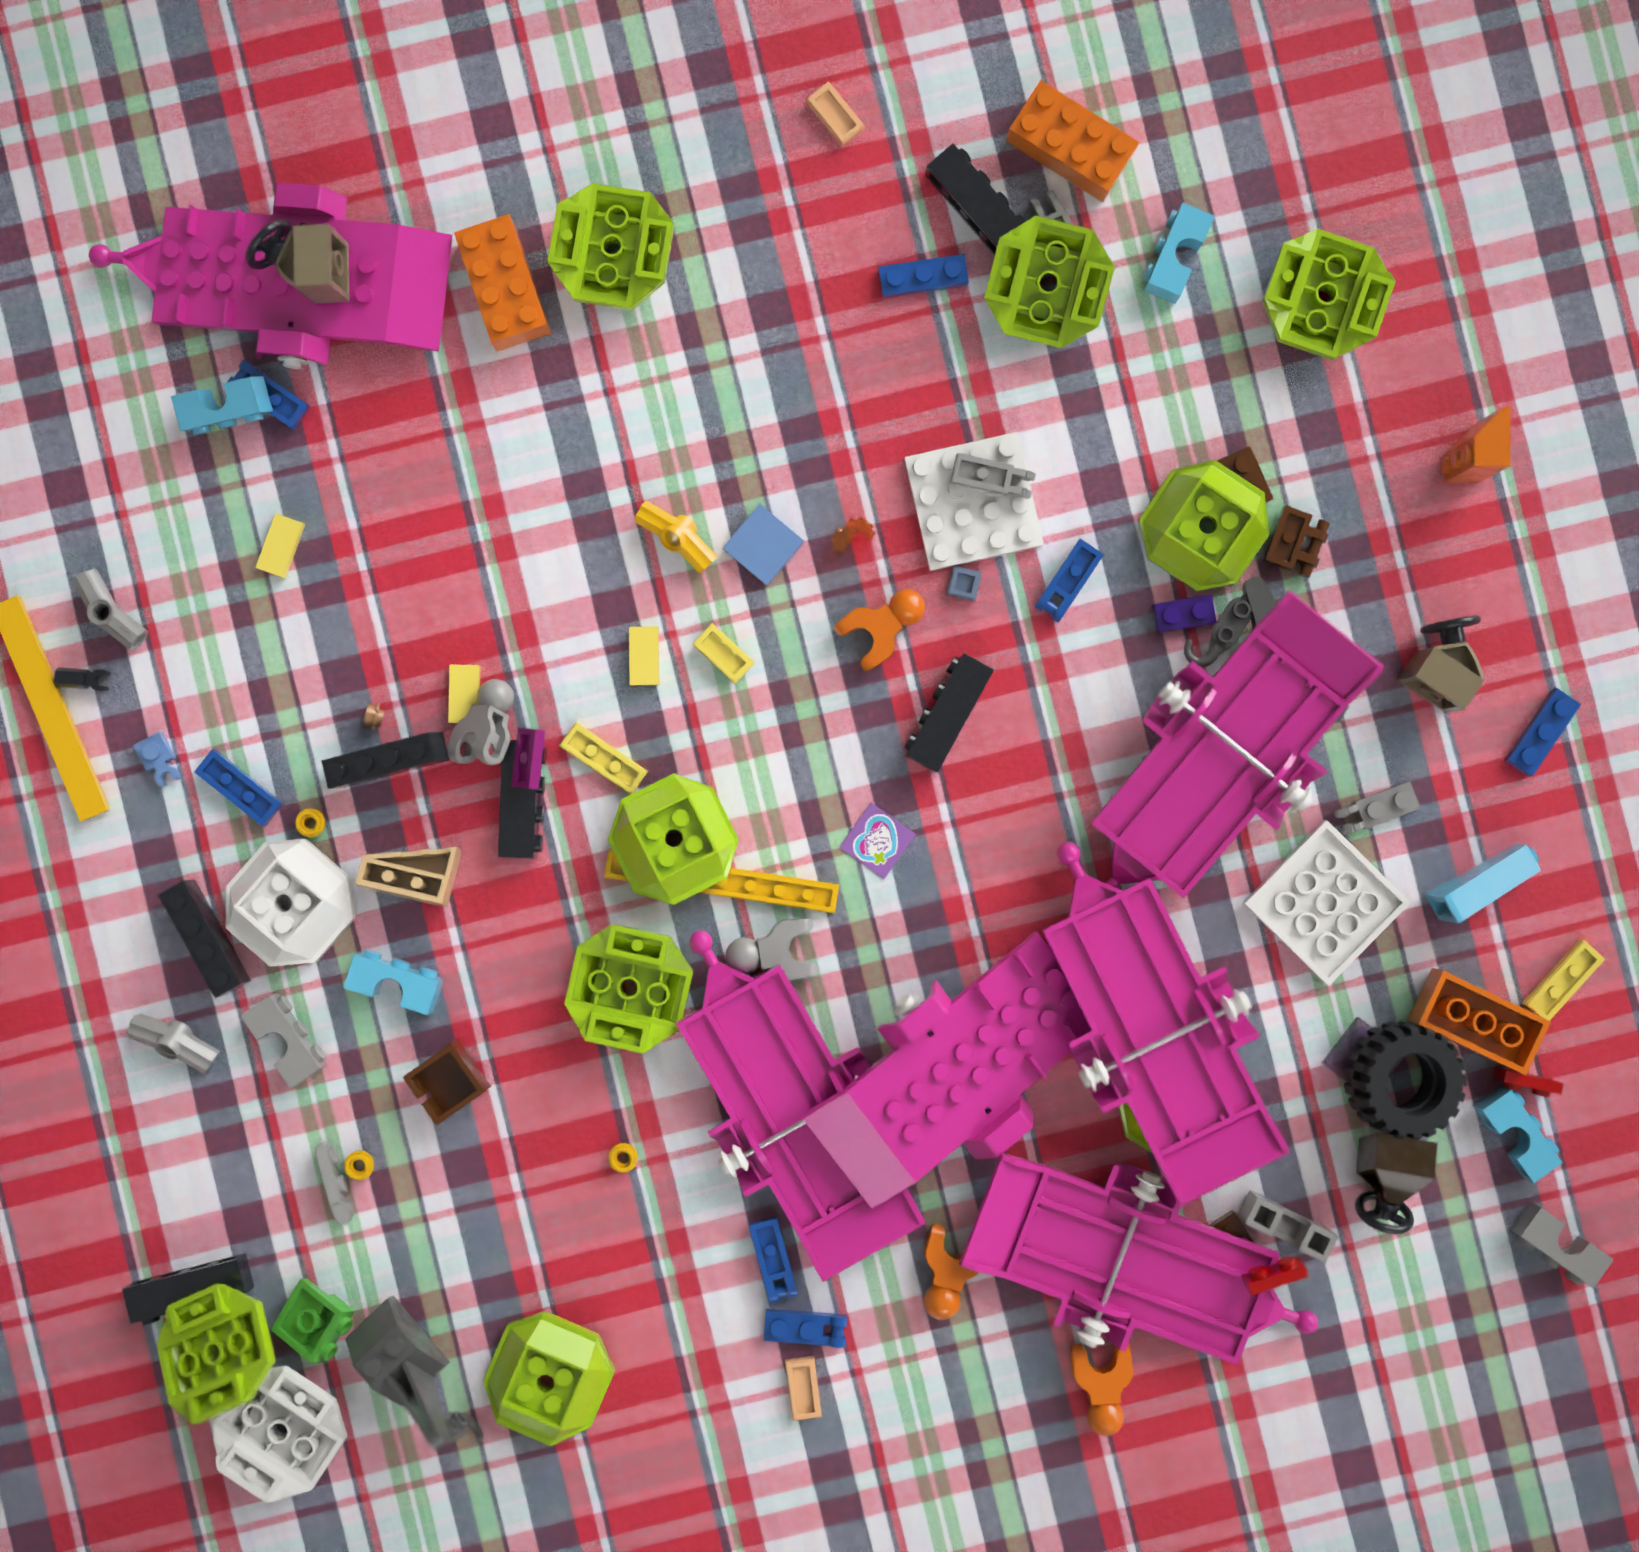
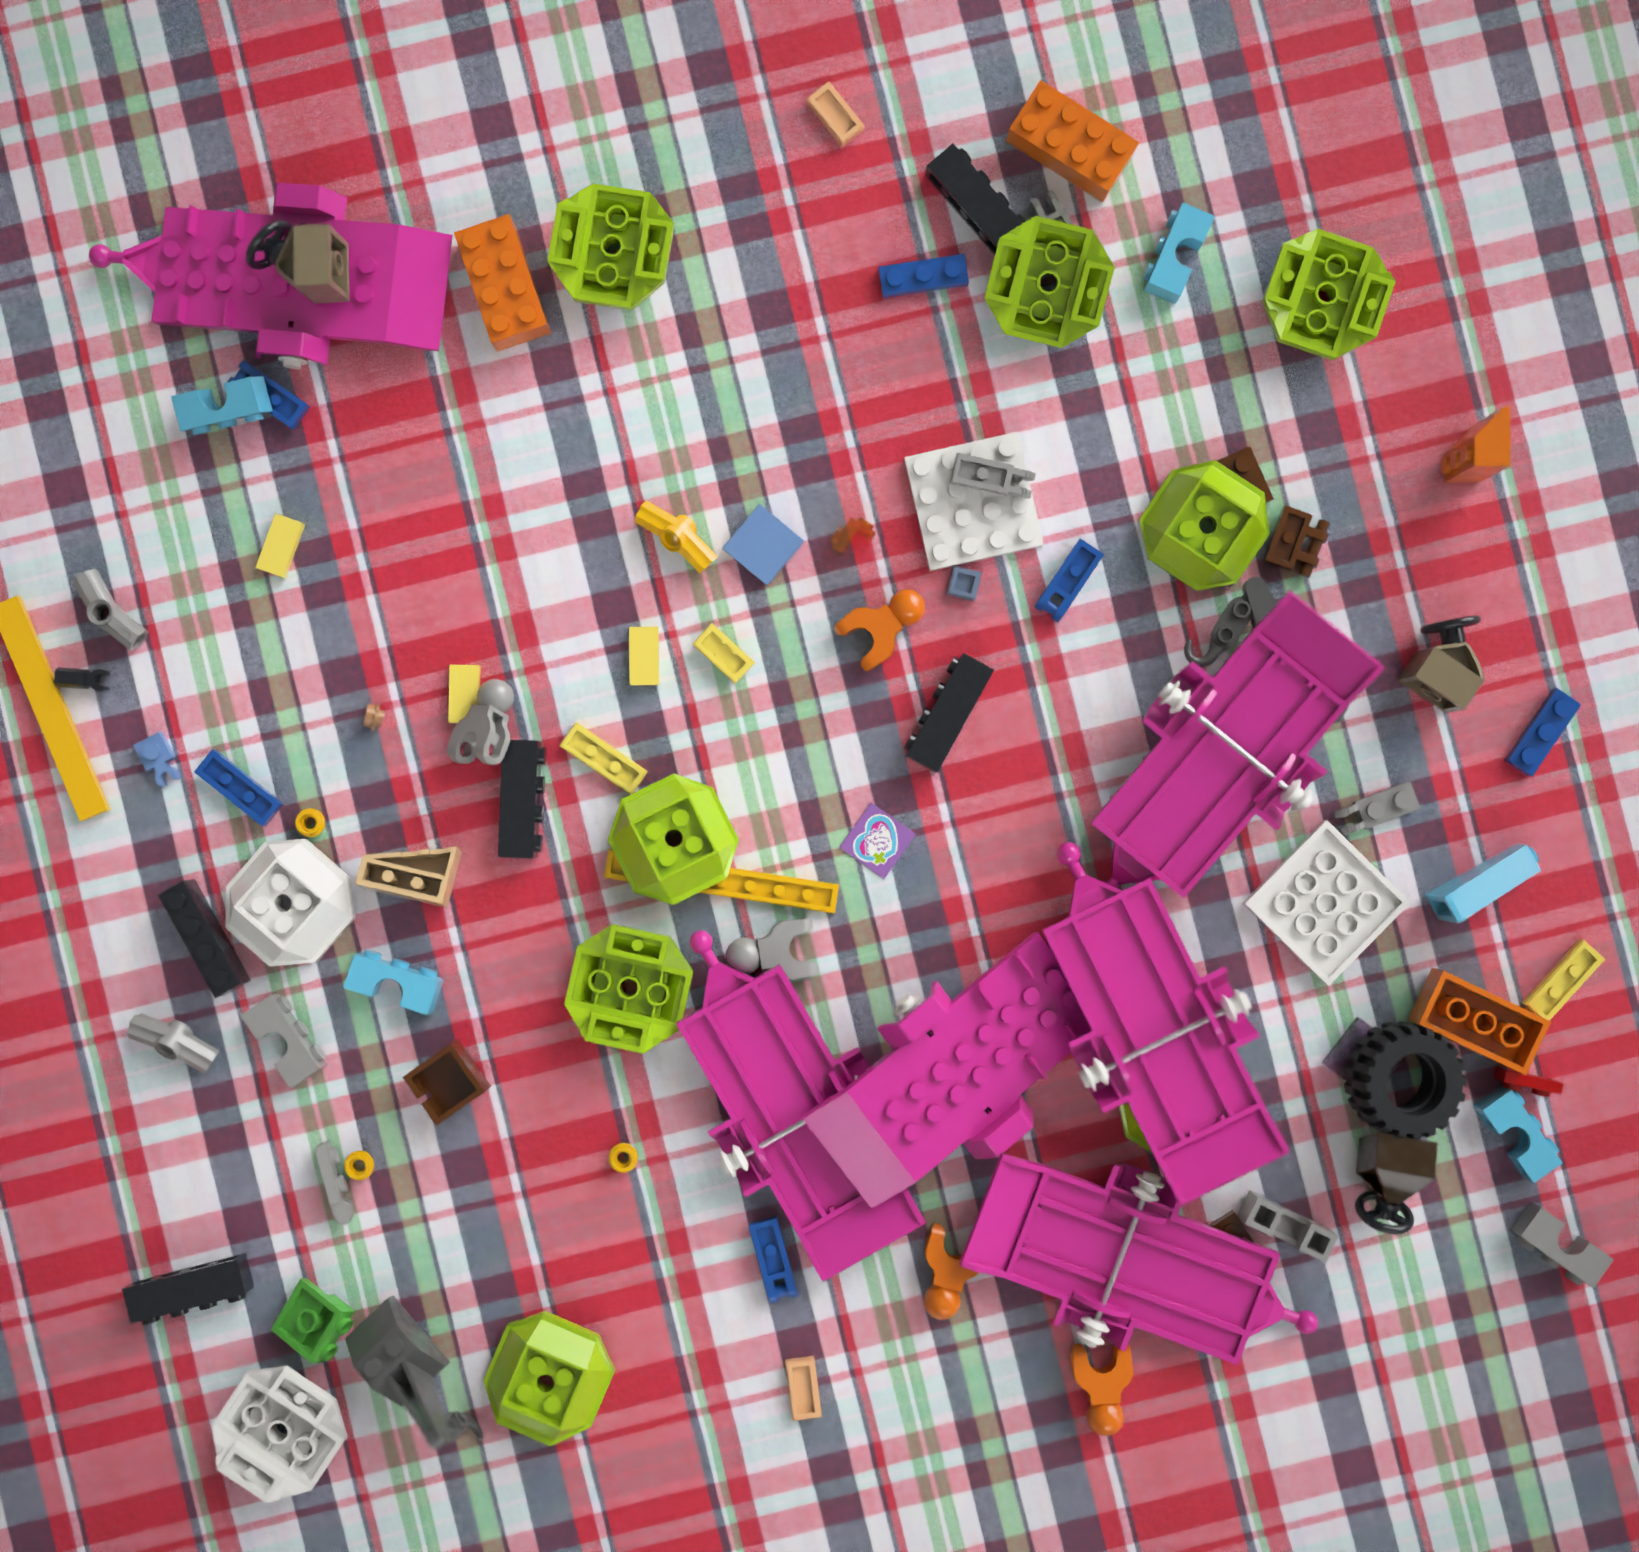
lime piece [157,1284,275,1425] -> none
black brick [321,732,449,789] -> none
magenta plate [511,728,545,790] -> none
blue plate [764,1308,848,1348] -> none
dark purple plate [1153,594,1217,633] -> none
red plate [1241,1256,1309,1296] -> none

